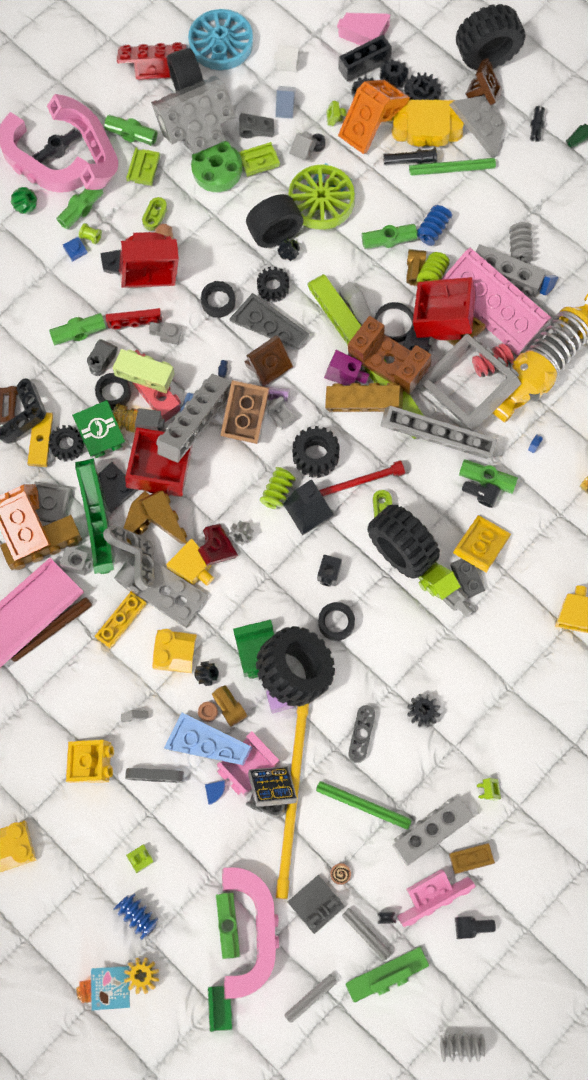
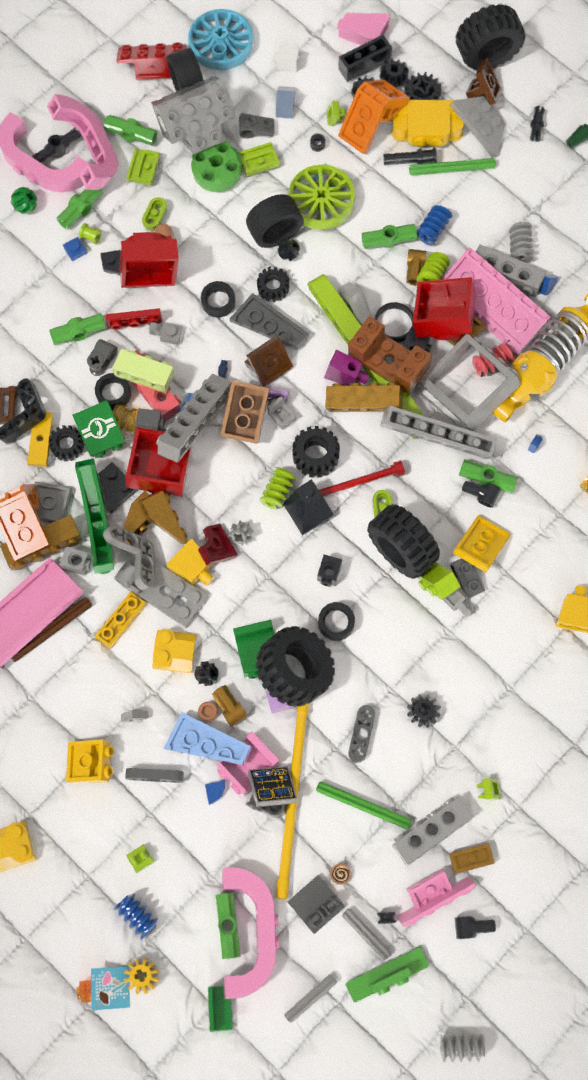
light grey brick [289,131,317,161] -> none

